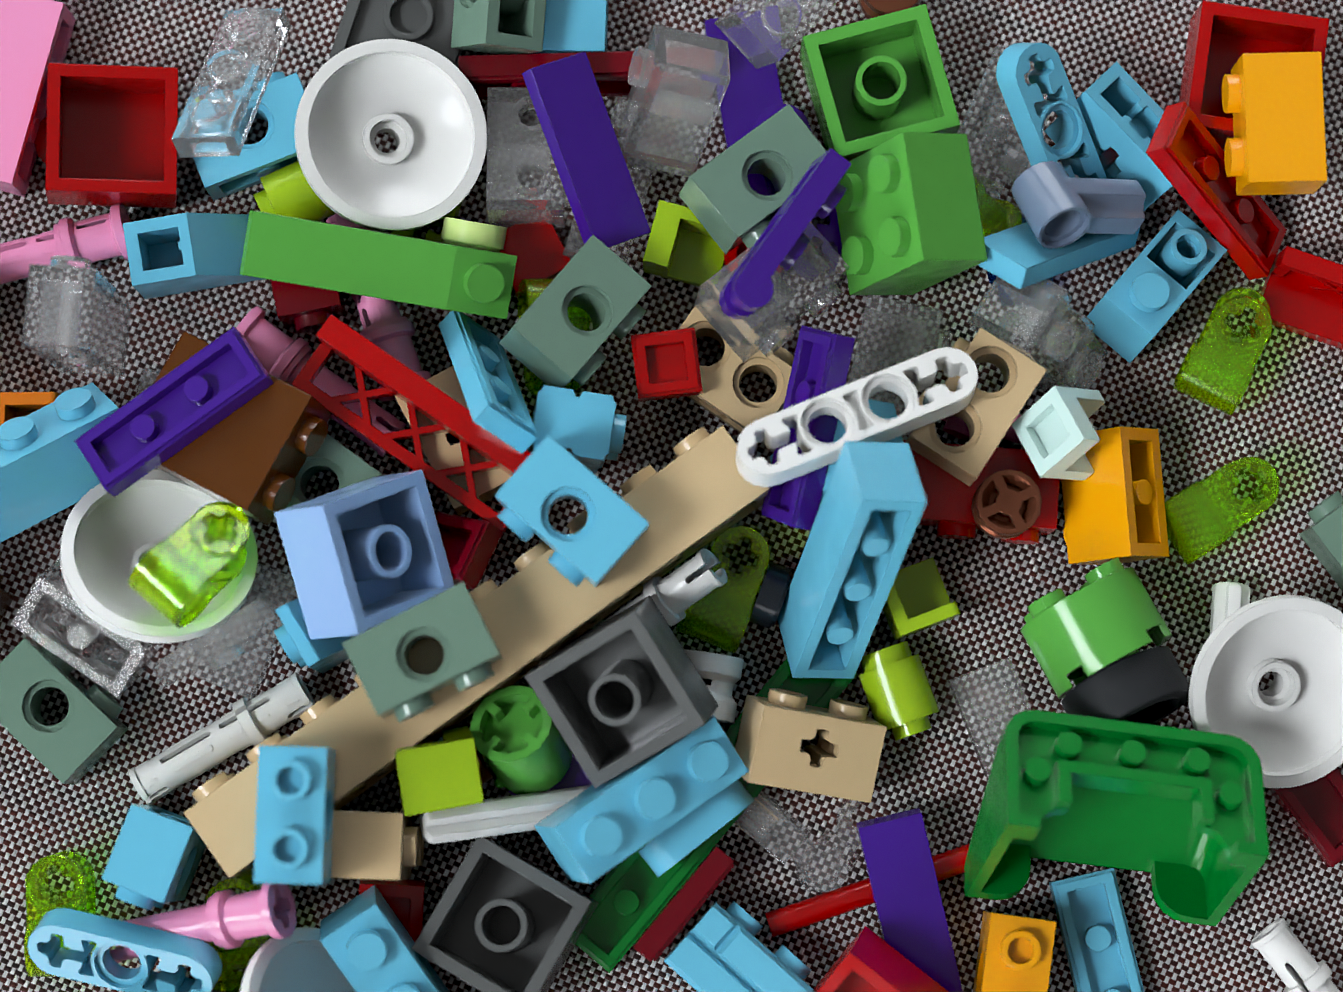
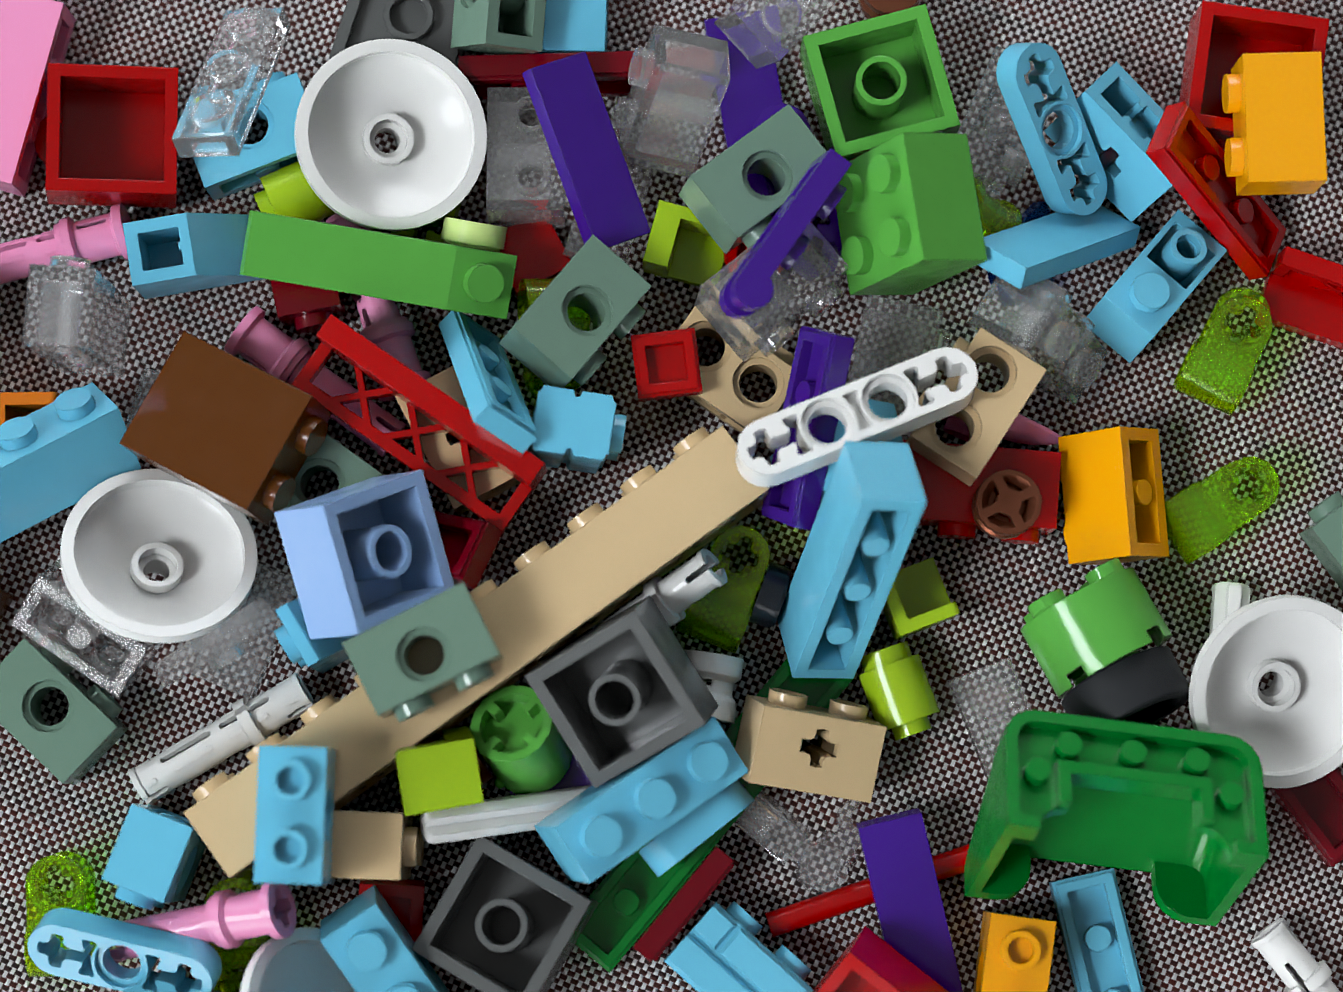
dark purple tile [75,327,274,497] -> none
clear neon green piece [128,501,250,628] -> none
medium azure brick [495,434,650,587] -> none
sand blue piece [1012,161,1146,249] -> none
light aqua panel [1012,386,1105,481] -> none

